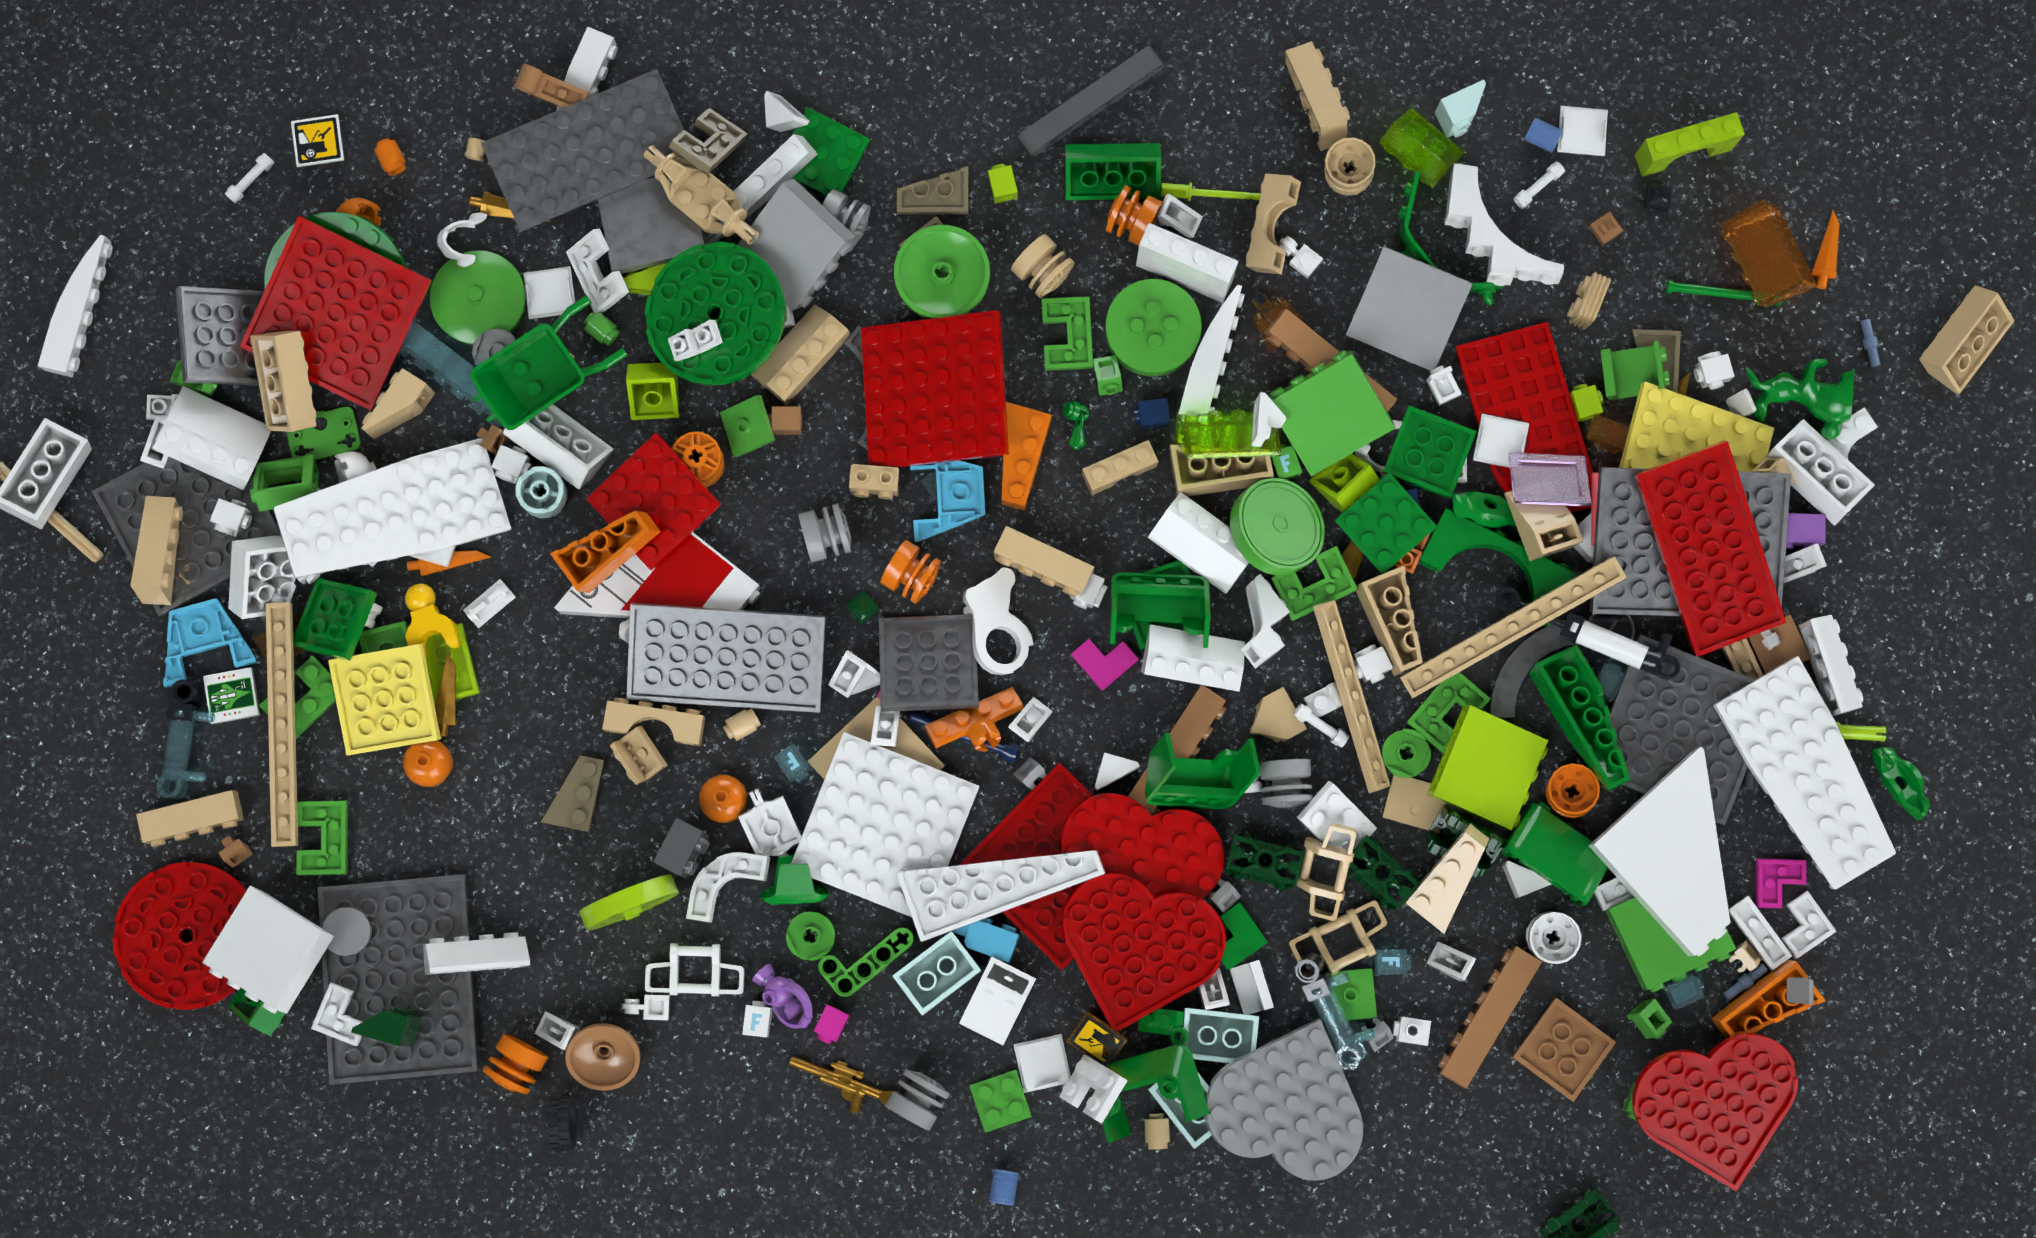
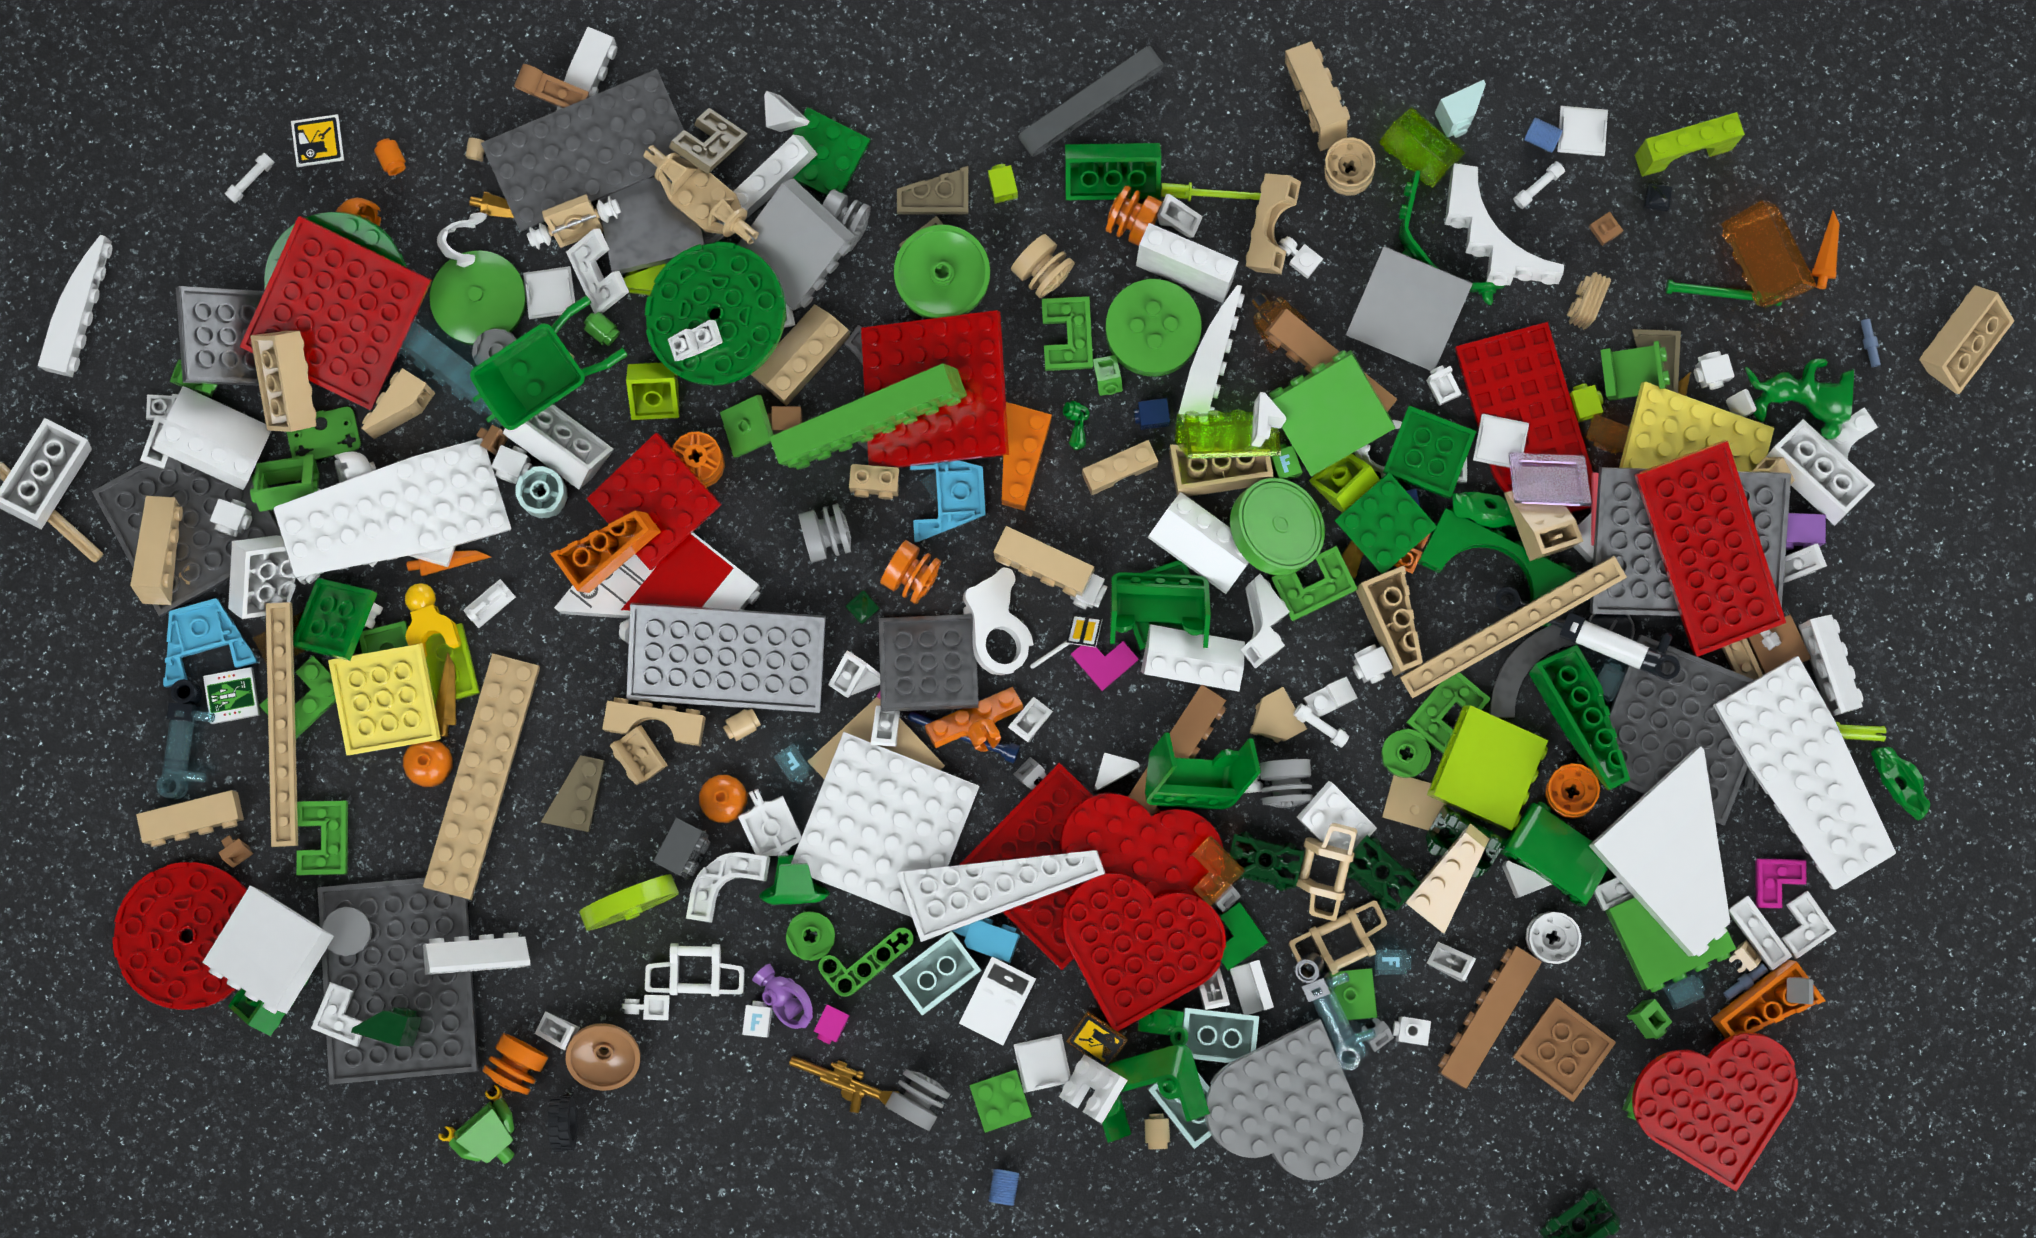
tan tile [1313,600,1390,793] -> none
none -> tan plate [423,654,540,900]
none -> bright green torso [438,1085,515,1164]
none -> tan plate [527,194,621,250]
none -> bright green brick [769,363,967,470]
none -> piece [1030,614,1103,669]
none -> clear orange plate [1192,836,1245,906]

